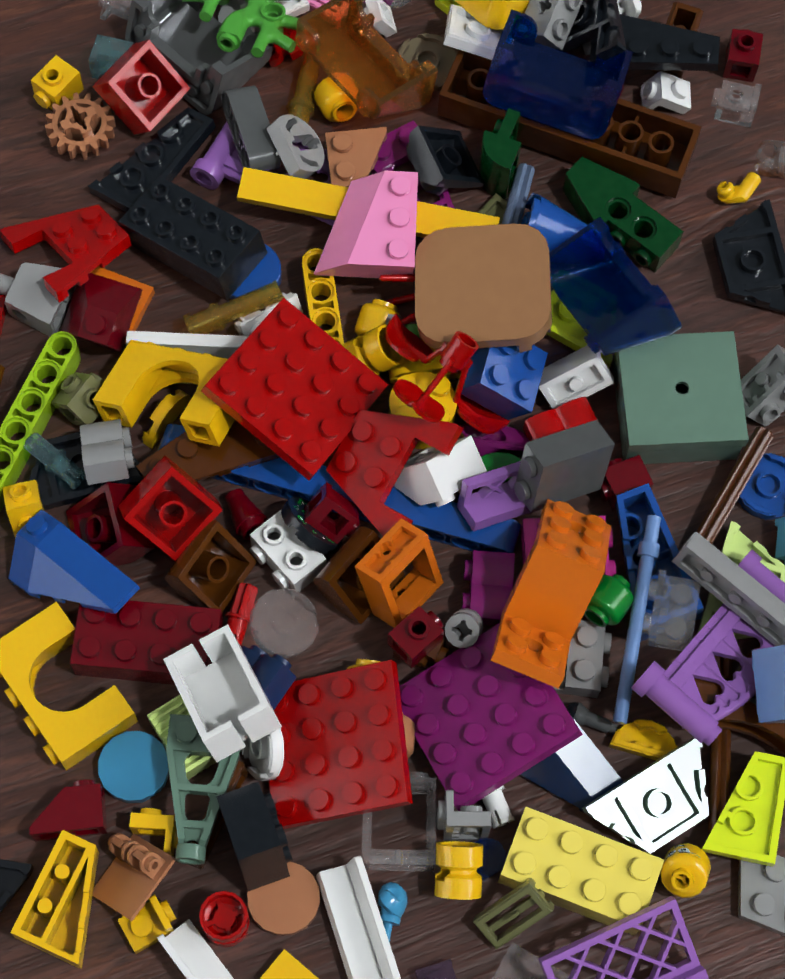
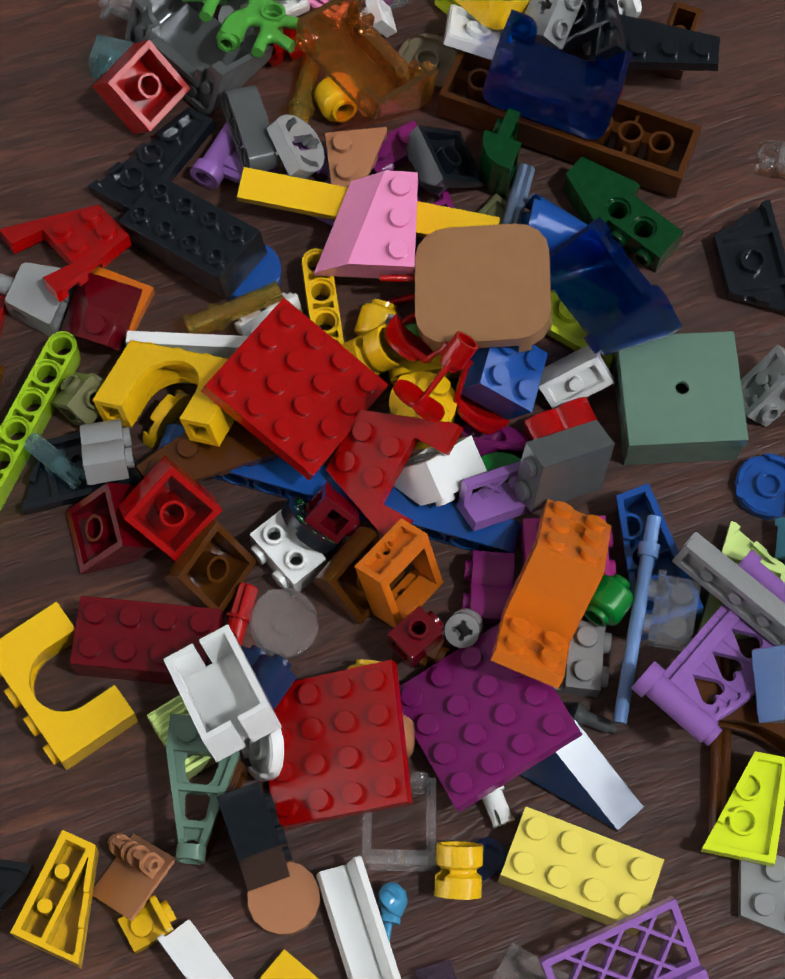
yellow bracket [3,480,44,539] -> none
blue wedge [9,509,140,614] -> none
dark red slope [29,779,107,842] -> none
yellow brick [31,55,84,109] -> none
nougat gear [45,92,116,160] -> none
dark azure tile [98,731,169,803] -> none
yellow bracket [129,808,178,857] -> none
red wheel [199,891,250,947] -> none
dark red cone [225,488,267,540] -> none
light grey bracket [436,790,492,841] -> none
olive tile [473,878,555,950] -> none
wing [582,737,709,854] -> none
dark red brick [598,455,654,510] -> none
yellow tile [608,719,678,760] -> none
white bracket [640,71,691,114] -> none
yellow head [660,843,711,898] -> none
reddish brown axle [696,426,773,544] -> none
clear brick [711,80,762,128] -> none
yellow arm [717,172,761,204] -> none
dark red brick [722,29,763,82] -> none

